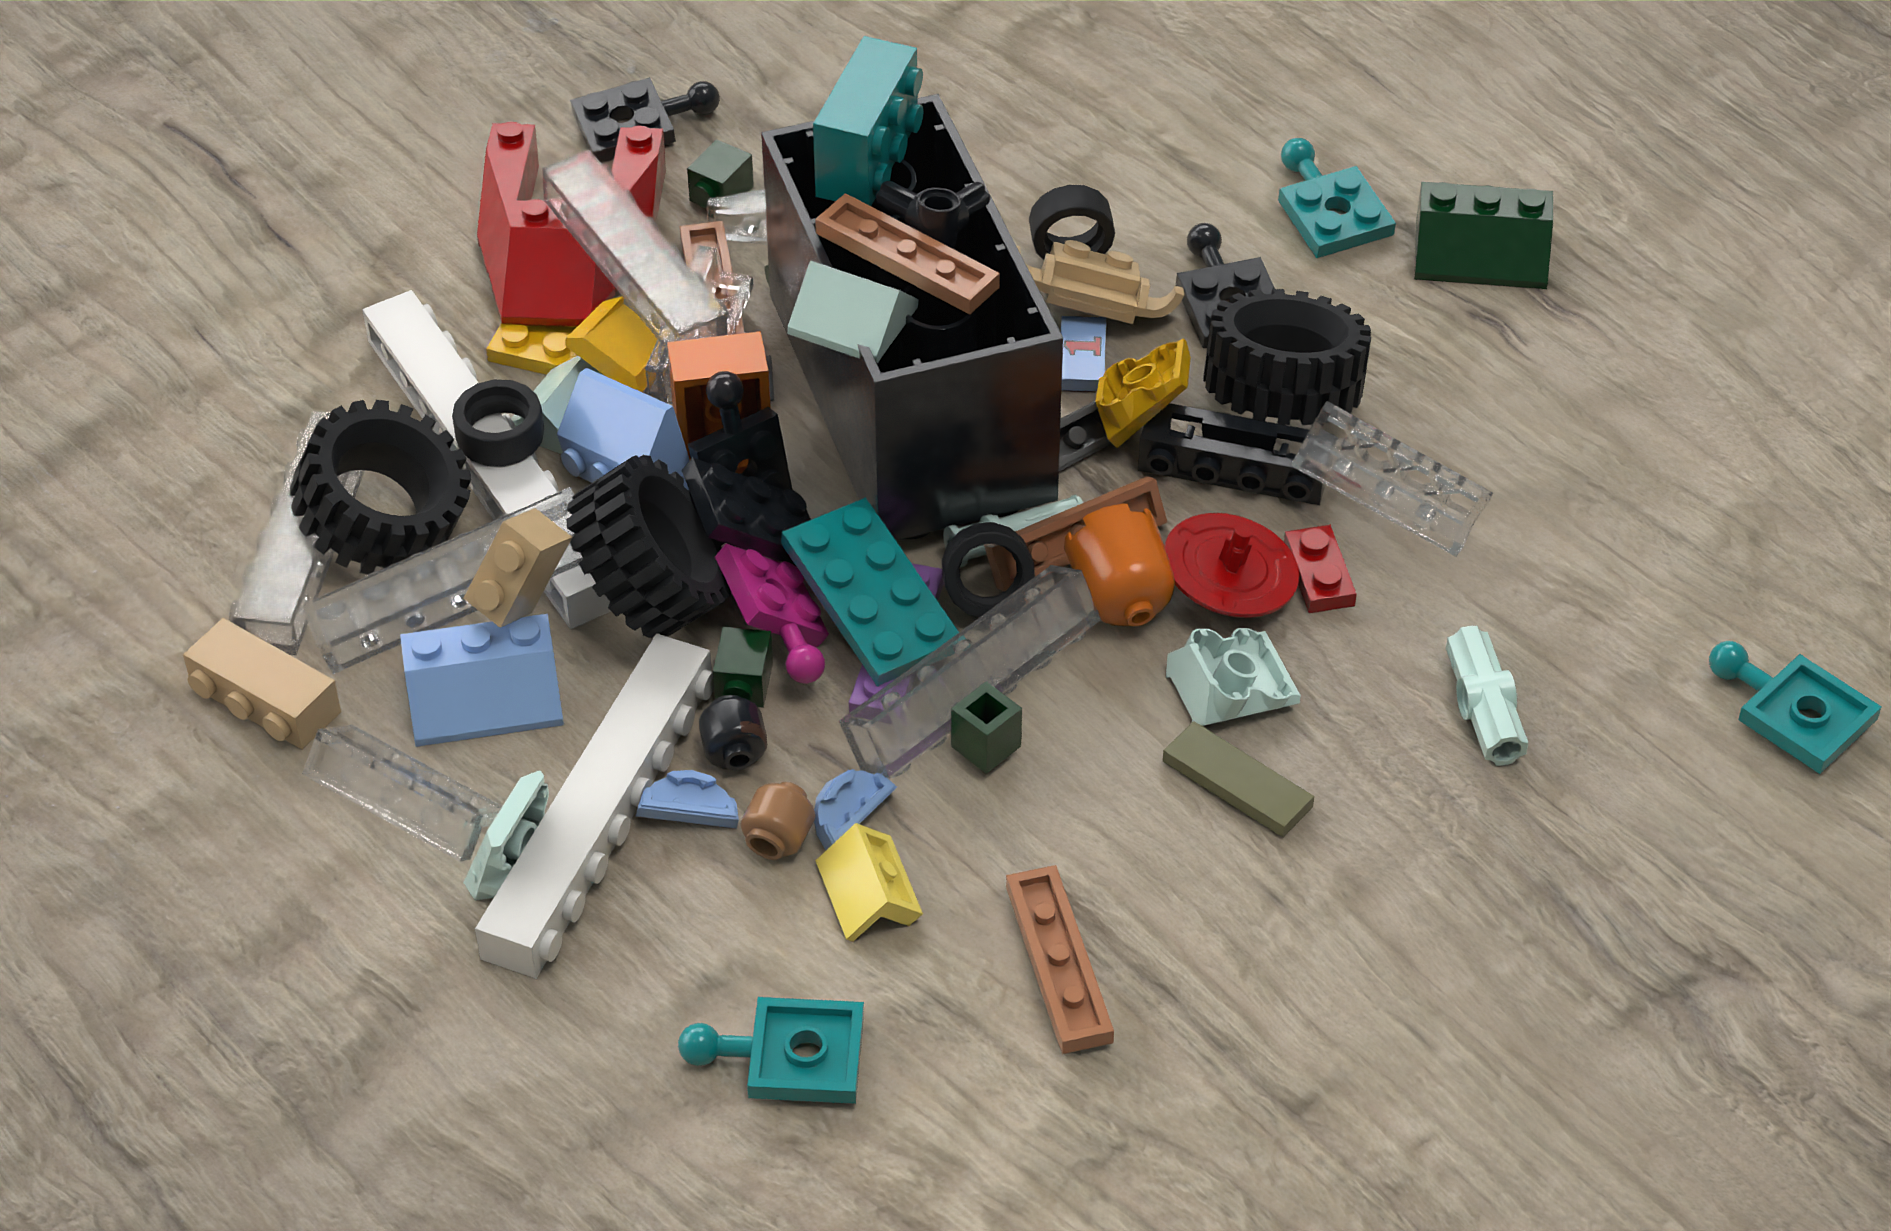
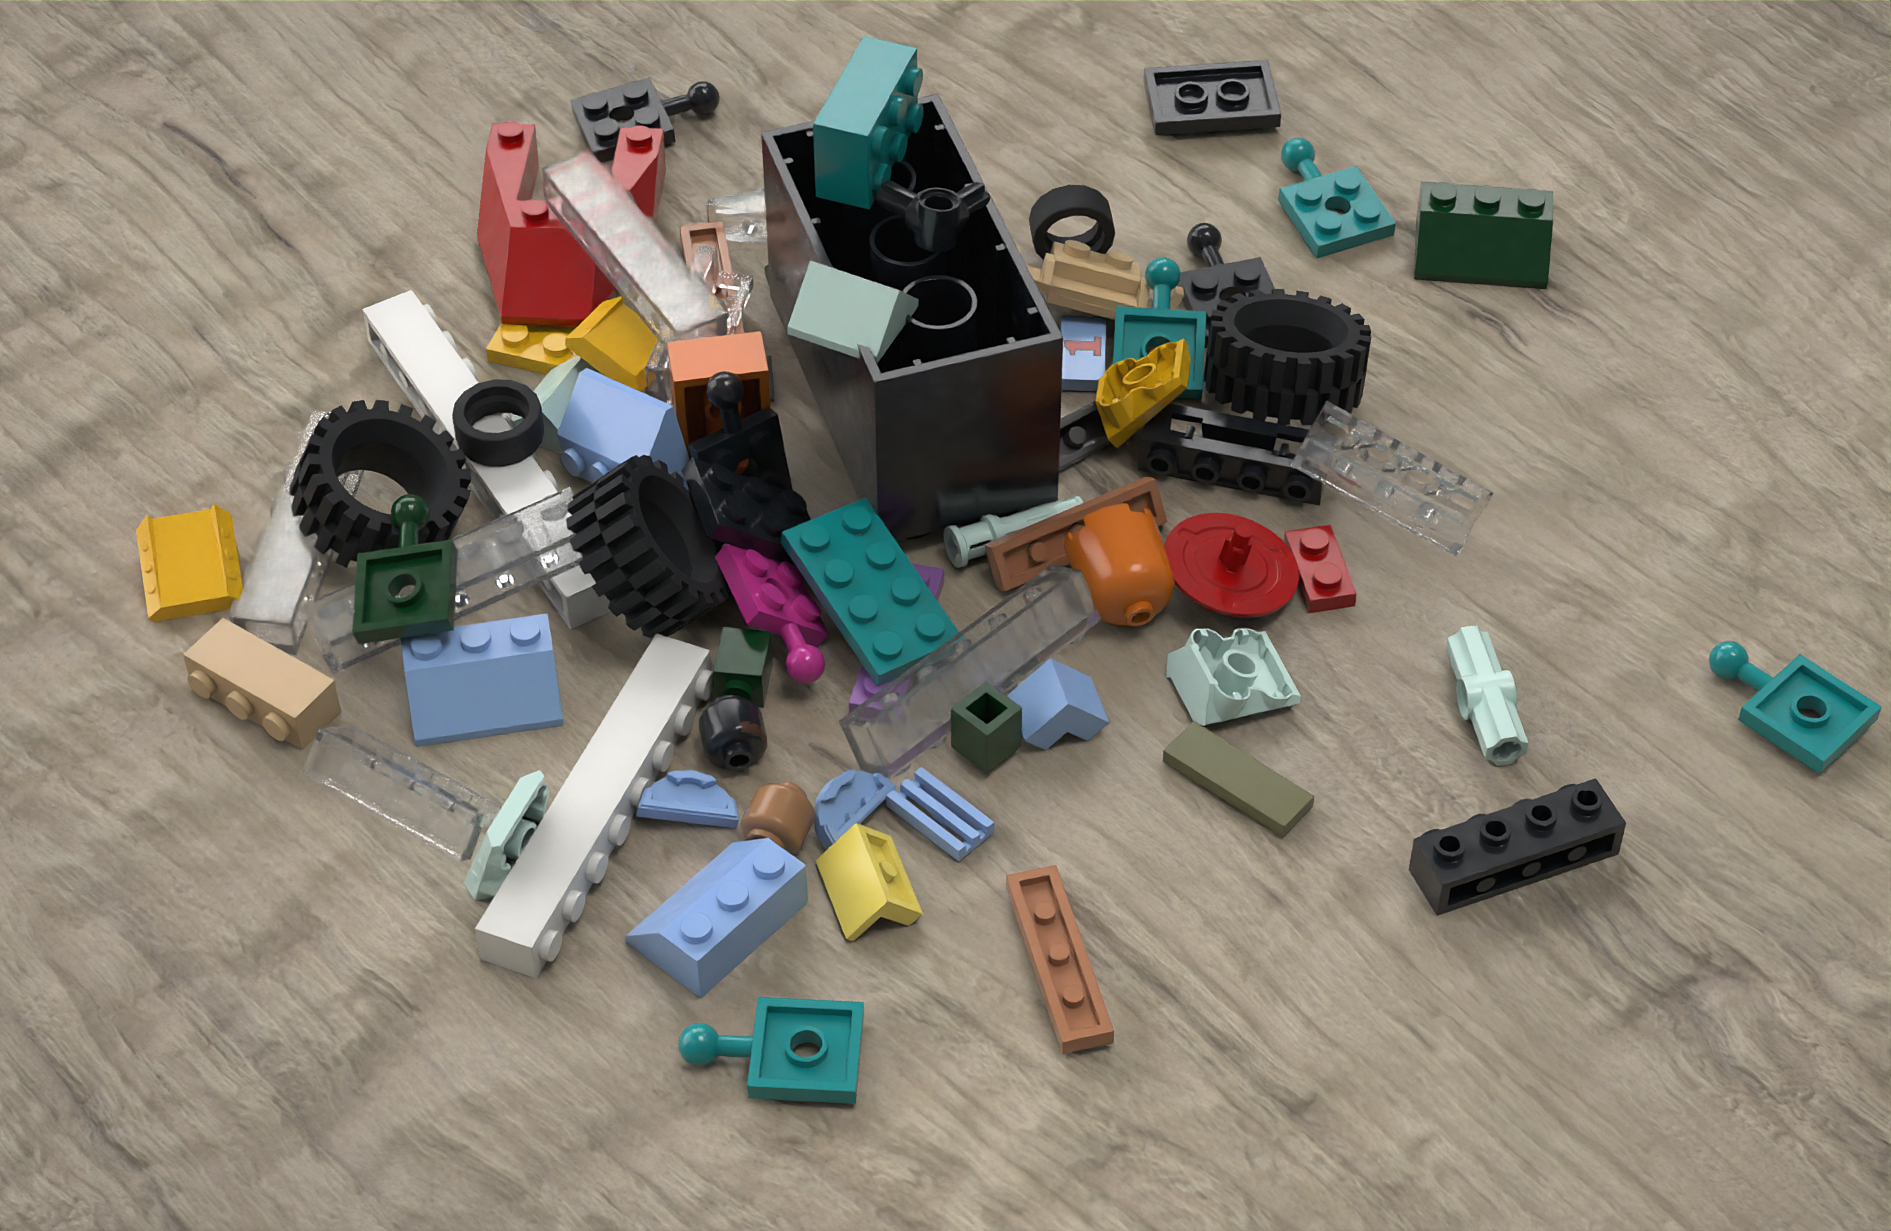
tan brick [463,508,572,628] -> none
dark green brick [687,139,754,216] -> none
nougat plate [815,193,1000,314] -> none
black tyre [941,522,1035,619] -> none
none -> yellow slope [136,504,245,622]
none -> dark green plate [352,494,458,644]
none -> light blue slope [625,838,808,998]
none -> light blue tile [886,767,994,862]
none -> light blue piece [1008,658,1109,750]
none -> teal plate [1113,257,1206,399]
none -> black plate [1143,60,1281,135]
none -> black brick [1409,778,1626,916]

